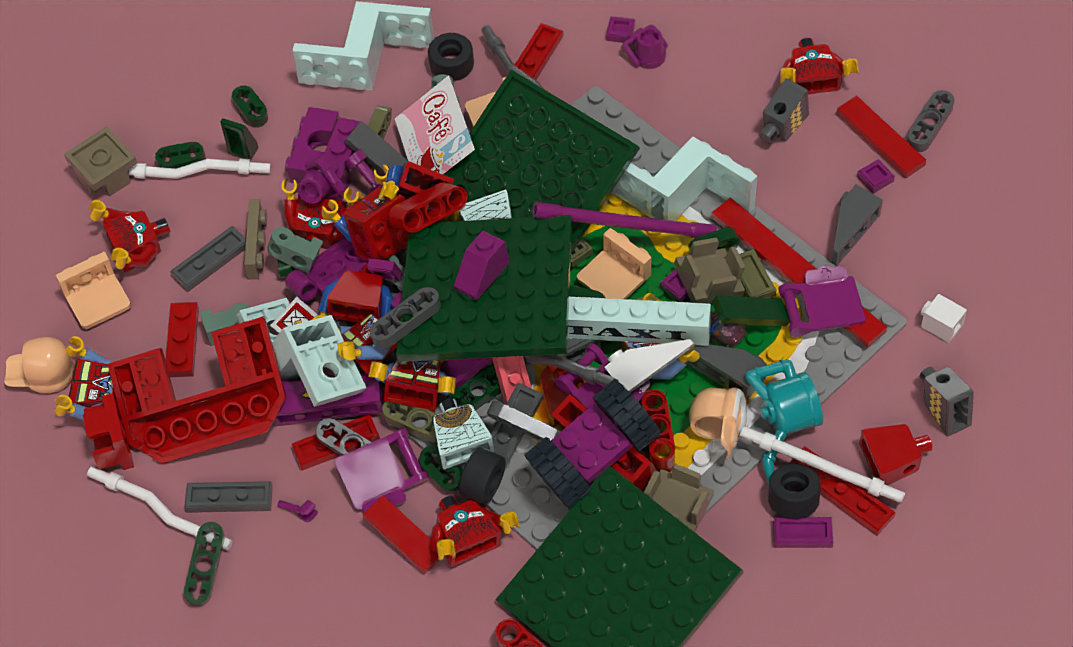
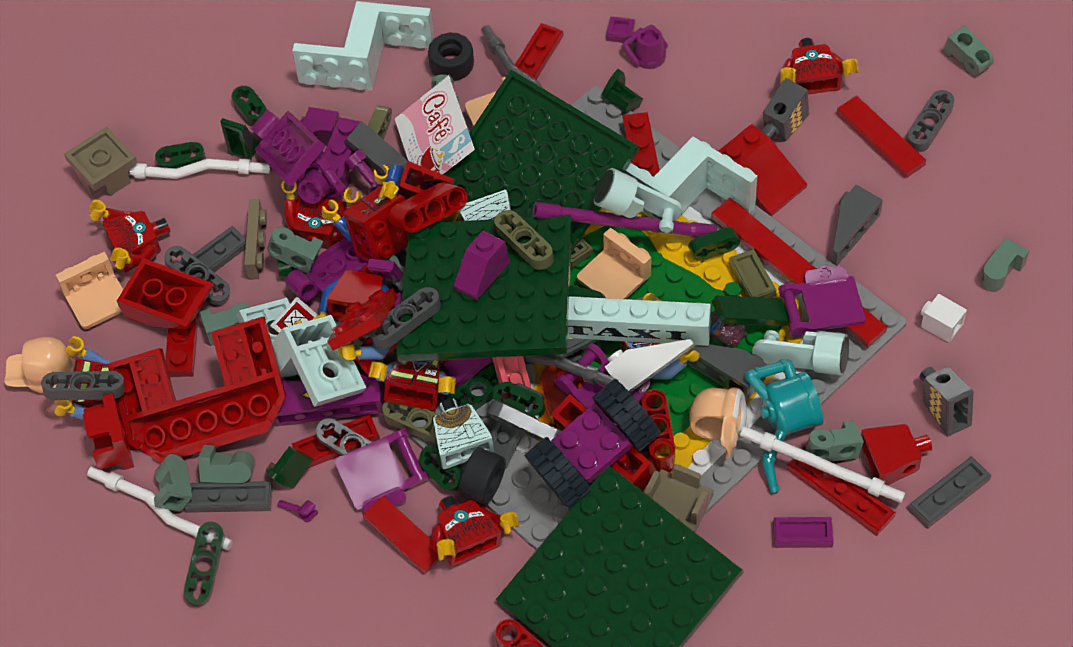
magenta tile [660,269,688,302] -> none
dark tan panel [674,238,745,304] -> none
black tyre [768,464,821,519] -> none
magenta tile [857,159,895,194] -> none
none -> dark grey beam [41,371,125,400]
none -> red slope [116,258,214,330]
none -> sand green leg [154,454,192,512]
none -> dark grey beam [164,246,230,306]
none -> sand green leg [198,445,256,483]
none -> magenta hinge [250,109,326,187]
none -> dark green tile [266,446,313,488]
none -> red plate [327,288,398,351]
none -> dark green beam [493,382,545,419]
none -> olive beam [494,210,554,270]
none -> light aqua piece [594,168,683,233]
none -> dark green tile [601,69,643,112]
none -> red plate [622,112,660,177]
none -> red slope [718,124,807,217]
none -> light aqua piece [752,330,849,376]
none -> sand green leg [805,421,863,462]
none -> dark grey tile [908,456,992,529]
none -> sand green leg [943,25,994,76]
none -> sand green leg [981,238,1029,291]

